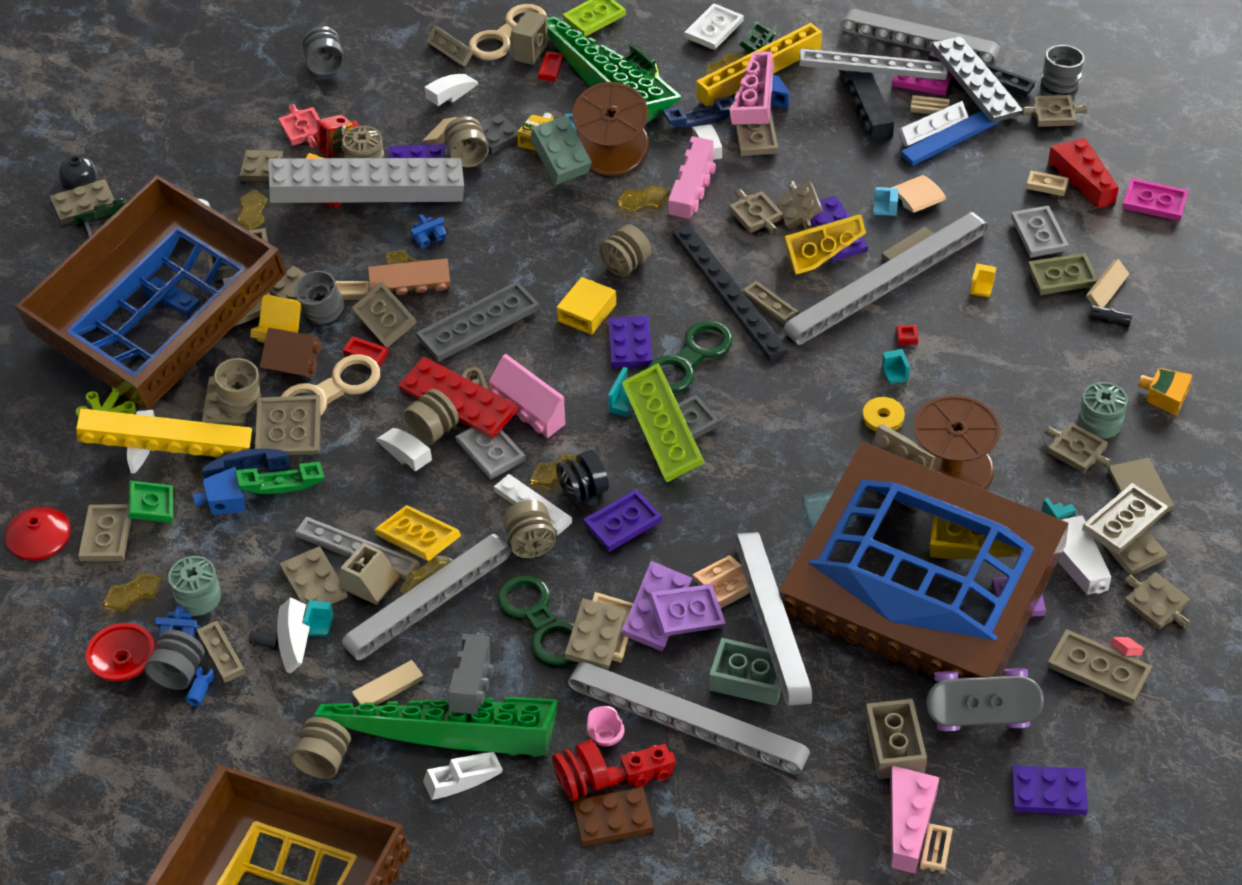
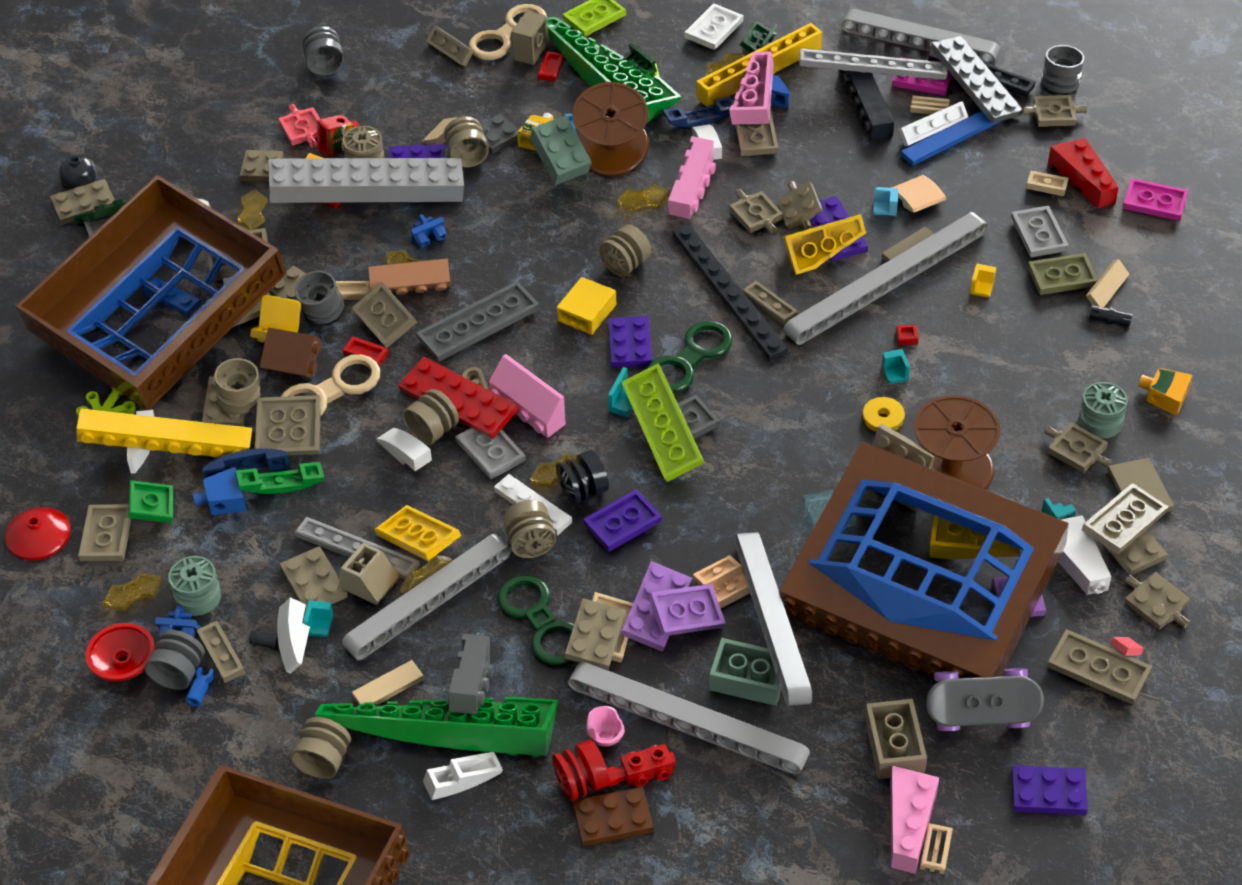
white slope [425,74,478,106] -> none

